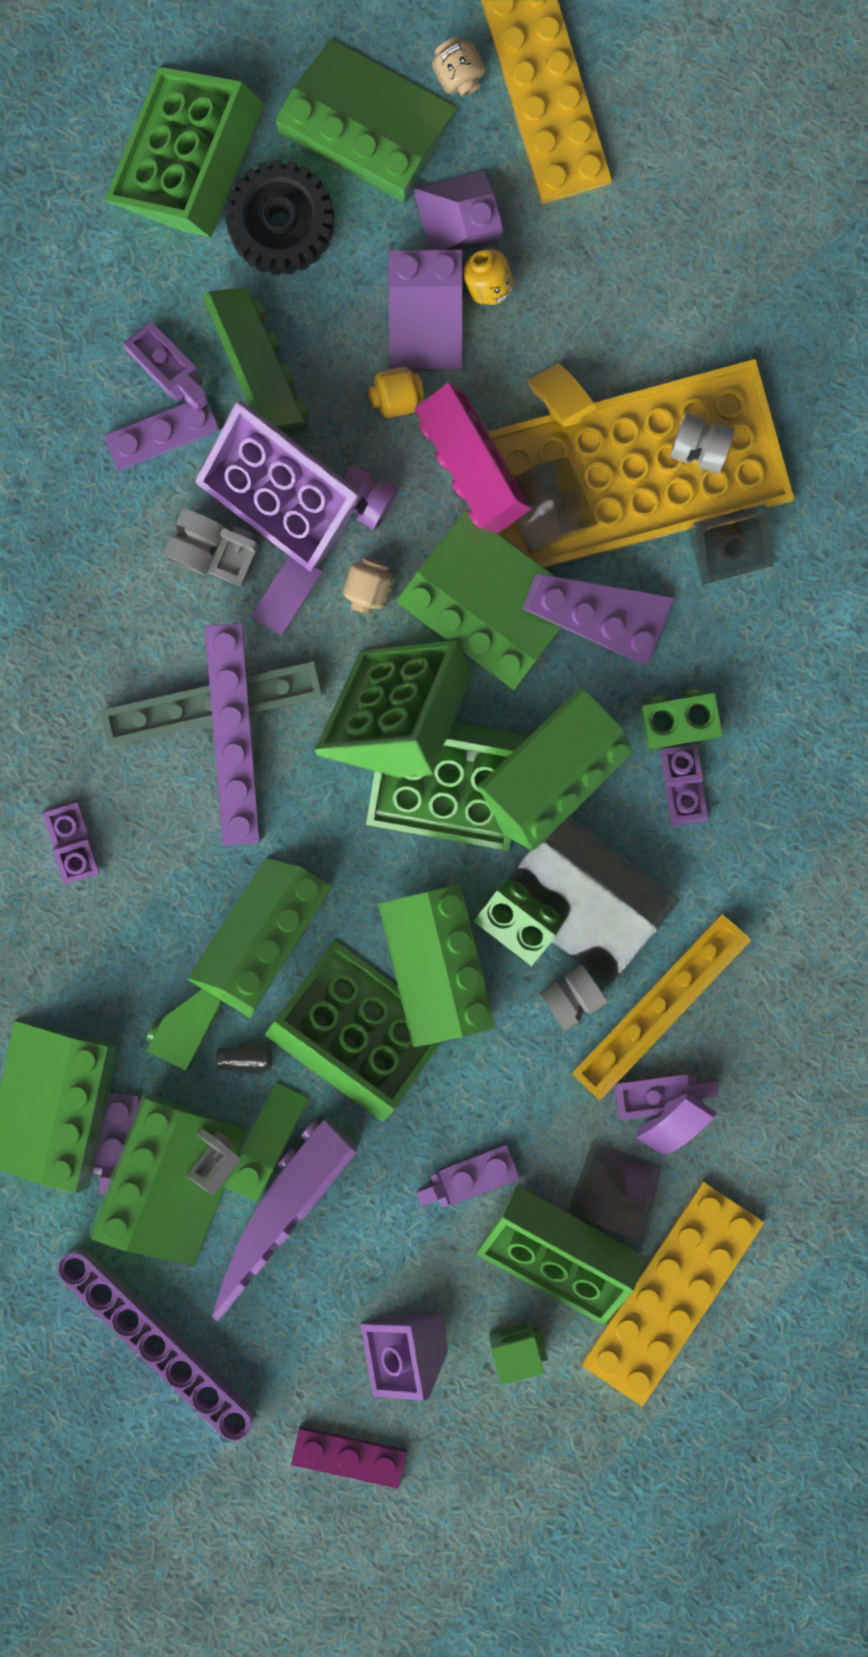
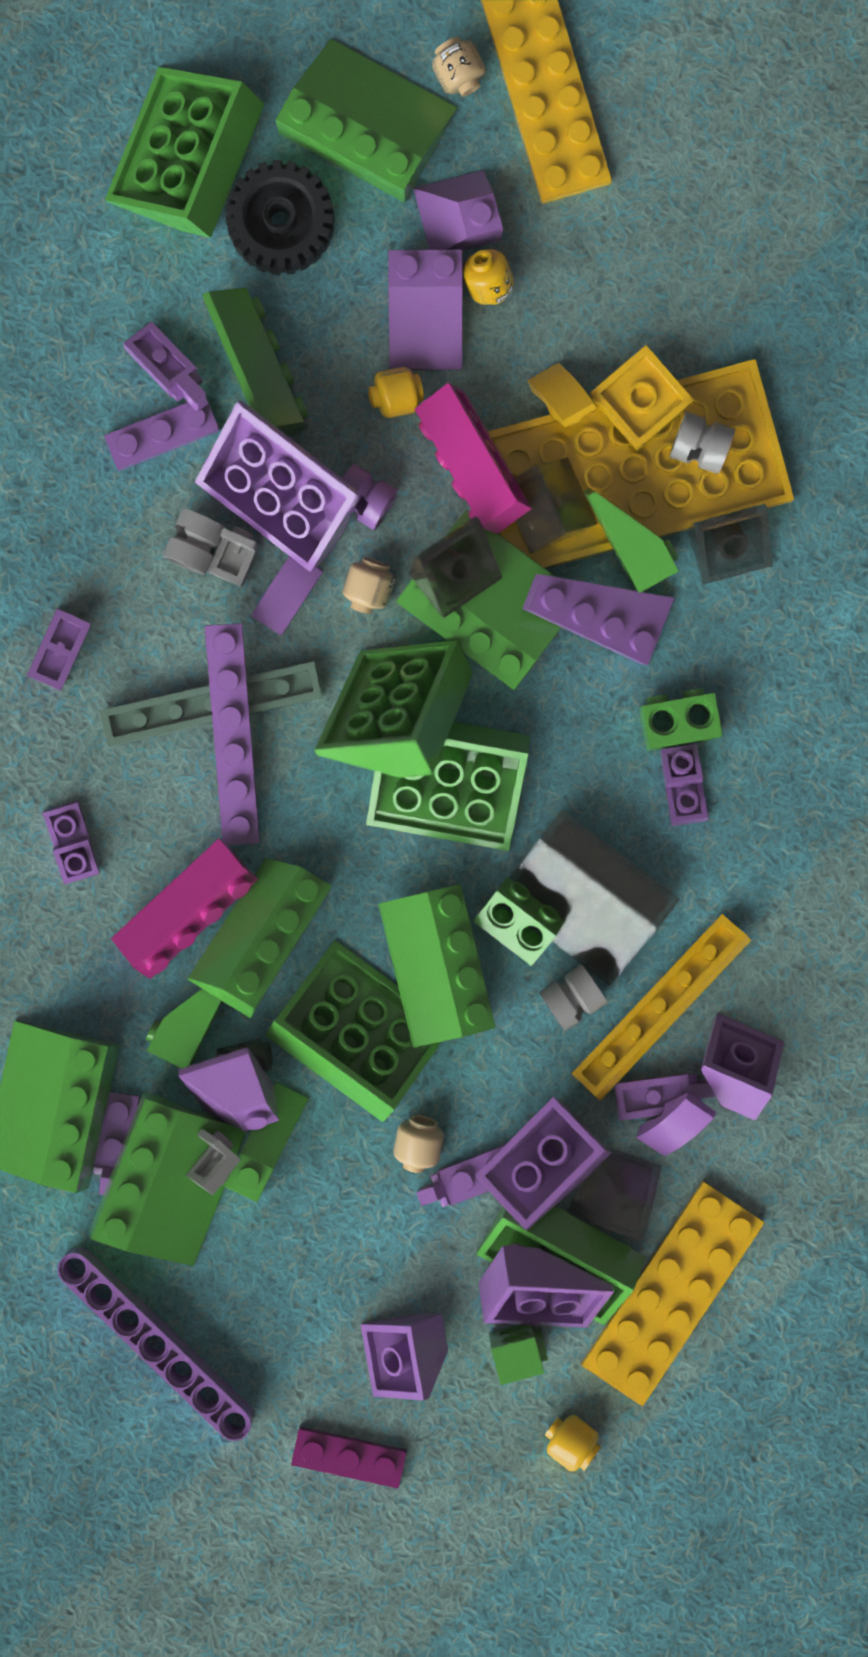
medium lavender wedge [212,1116,359,1321] -> none
bright green slope [478,688,633,851] -> none
none -> medium lavender hinge [27,608,91,691]
none -> dark pink brick [111,838,258,979]
none -> medium lavender slope [178,1047,279,1132]
none -> tan head [393,1115,445,1173]
none -> clear smoke slope [409,516,503,618]
none -> medium lavender slope [475,1097,612,1230]
none -> medium lavender slope [478,1244,614,1328]
none -> yellow head [545,1415,601,1472]
none -> bright green slope [583,488,679,593]
none -> yellow plate [589,345,694,451]
none -> medium lavender slope [701,1013,784,1120]

